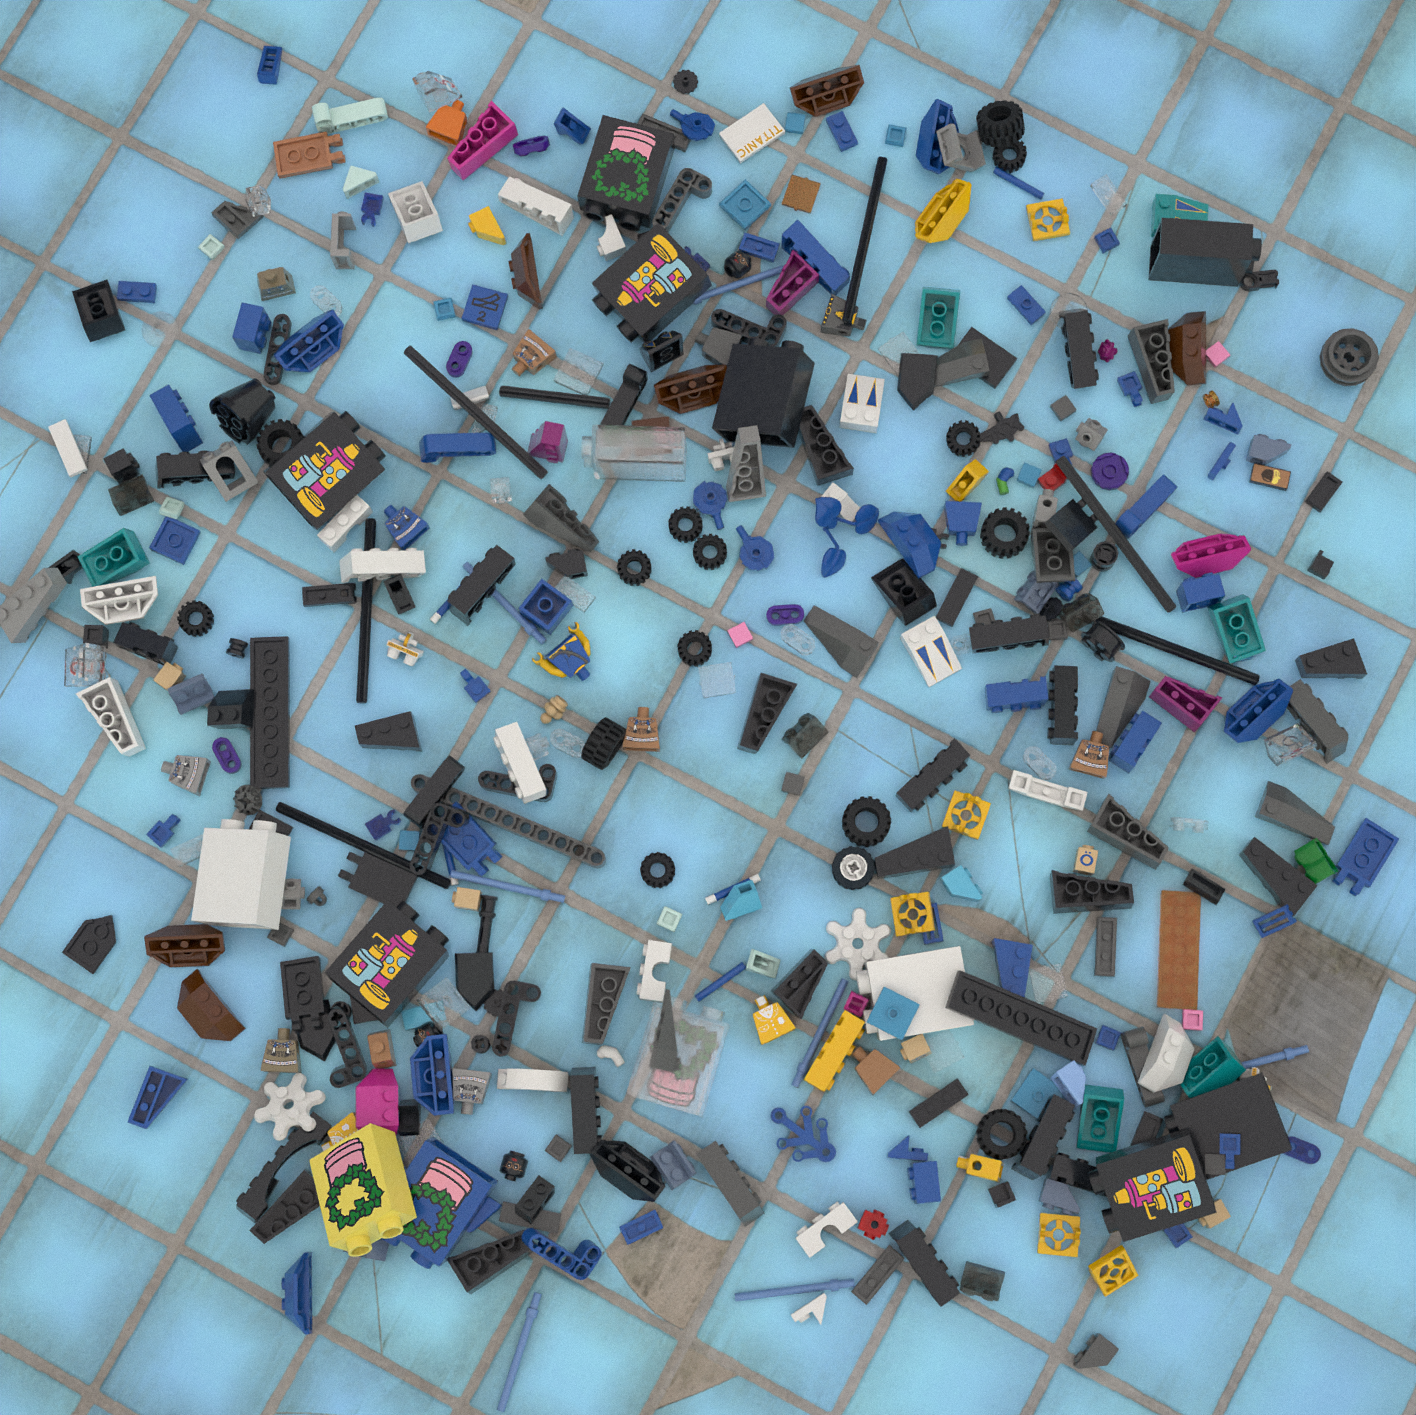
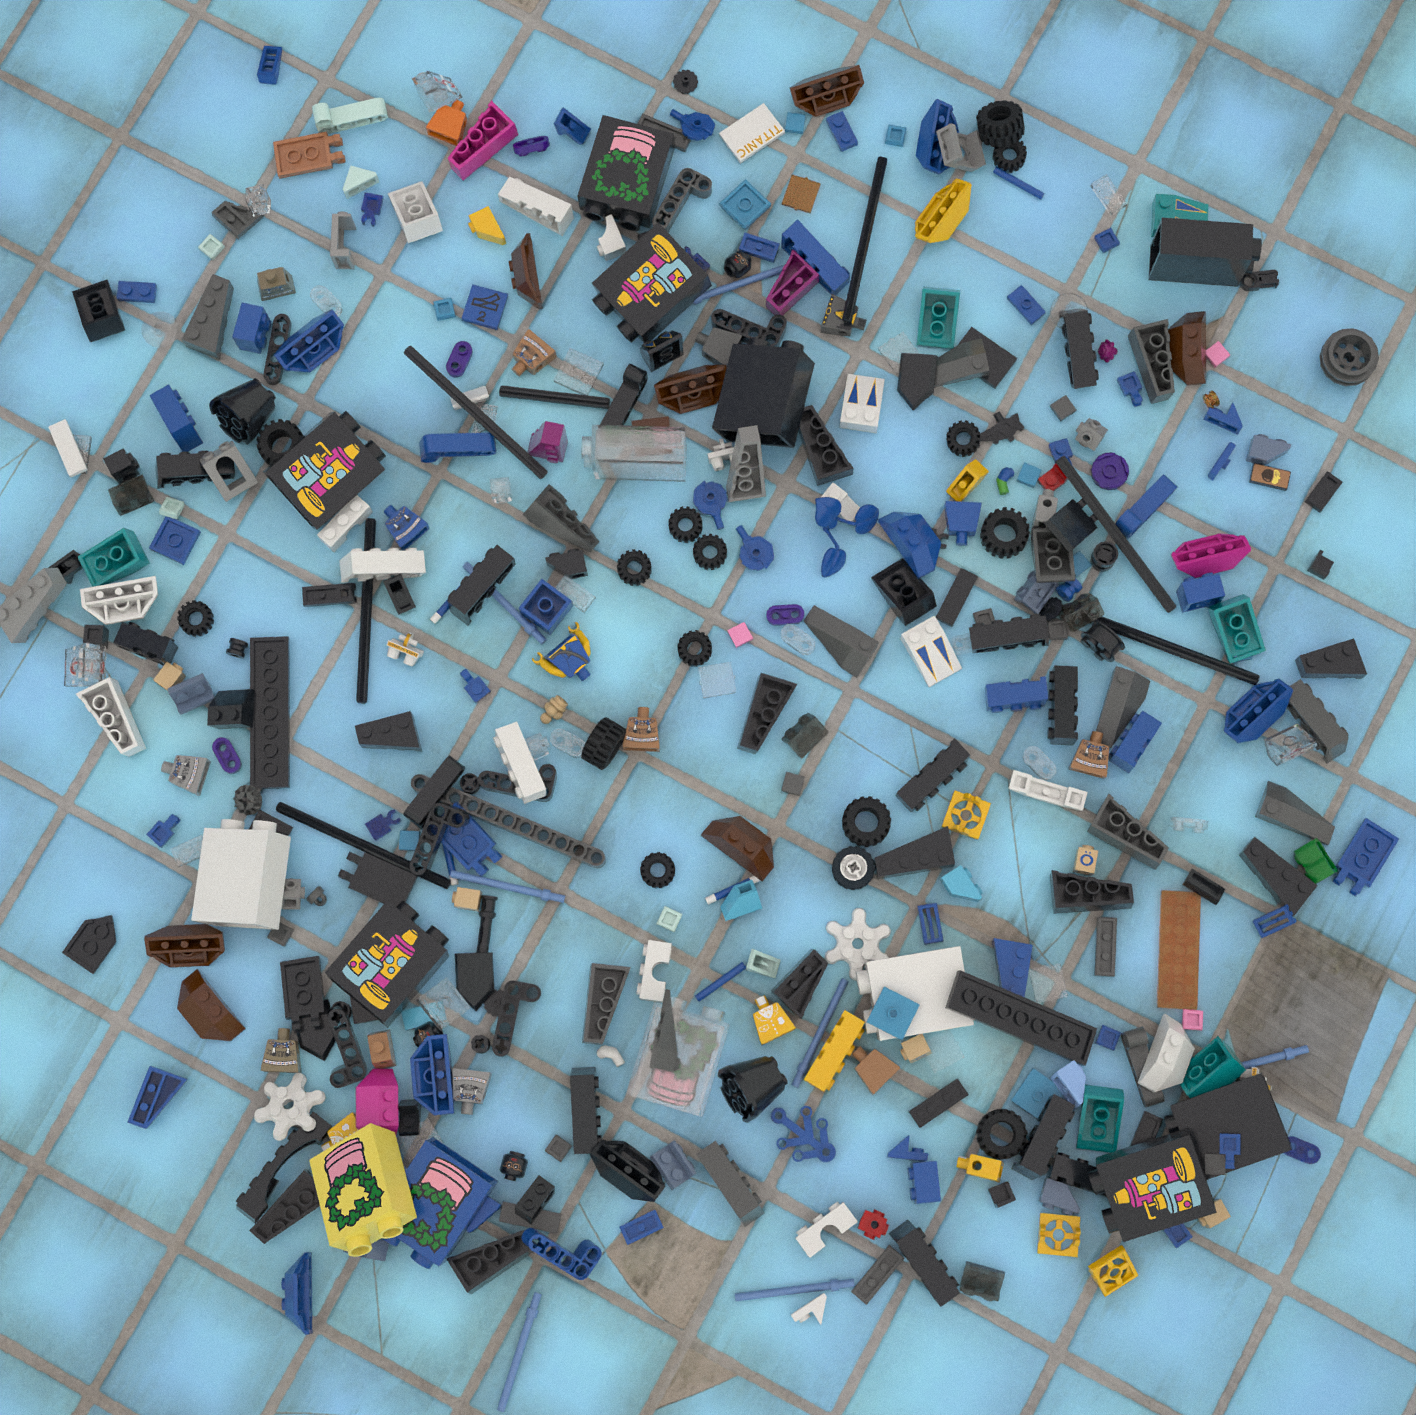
white arch [497,1069,568,1092] -> none
dark pink brick [843,991,869,1017] -> none
yellow piece [890,892,935,937] -> none
yellow piece [1026,198,1070,241] -> none
dark grey slope [1074,1333,1119,1369] -> none
magenta wedge [1149,676,1222,733] -> none
none -> dark grey wedge [181,274,234,360]
none -> black wheel [460,773,480,795]
none -> reddish brown wedge [701,816,774,882]
none -> black cone [718,1056,788,1123]

